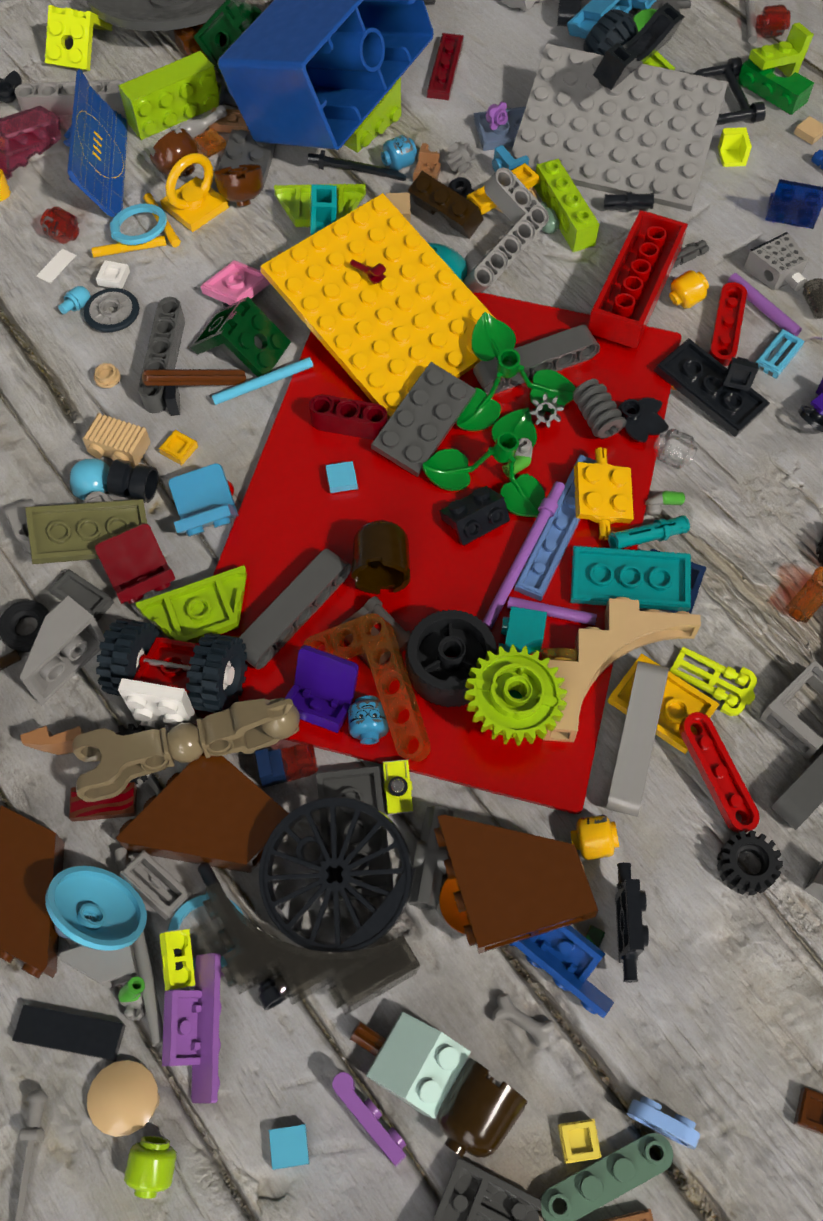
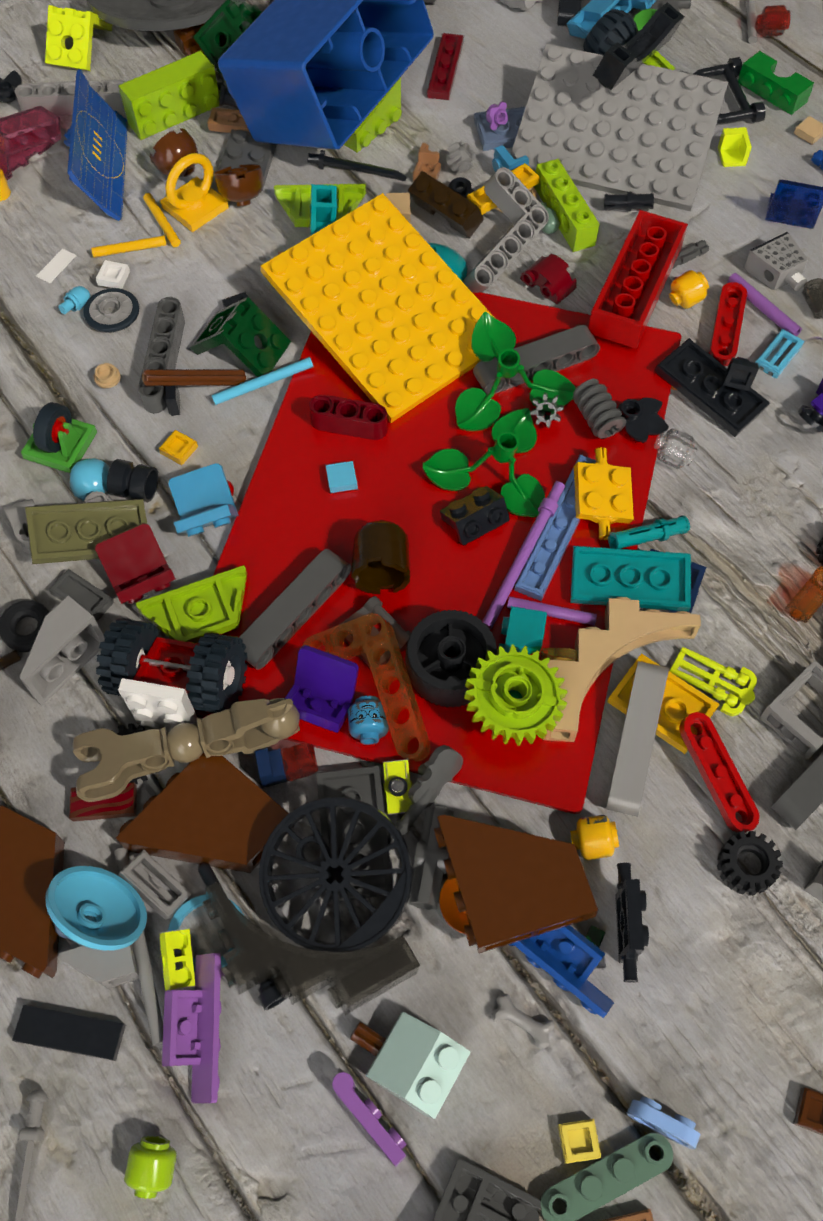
medium nougat slope [20,726,84,755] -> none
clear red head [40,206,80,244] -> none
tan brick [82,413,151,467] -> none
tan dish [87,1060,160,1138] -> none
medium azure piece [109,204,167,245] -> none
arm [118,977,145,1020] -> none
light grey piece [175,105,228,142] -> none
clear orange plate [193,128,226,158] -> none
bright pink tile [200,260,270,305] -> none
medium azure tile [269,1124,310,1170] -> none
dark red hand [350,259,386,284] -> none
dark grey plate [371,362,476,477] -> none
dark azure head [381,135,417,171] -> none
dark brown cylinder [437,1058,528,1158] -> none
arm [502,438,533,477] -> none
arm [645,491,685,516] -> none
lime bracket [748,22,814,77] -> none
none -> plate [21,402,97,473]
none -> dark grey piece [387,745,463,845]
none -> dark red cylinder [520,254,577,305]

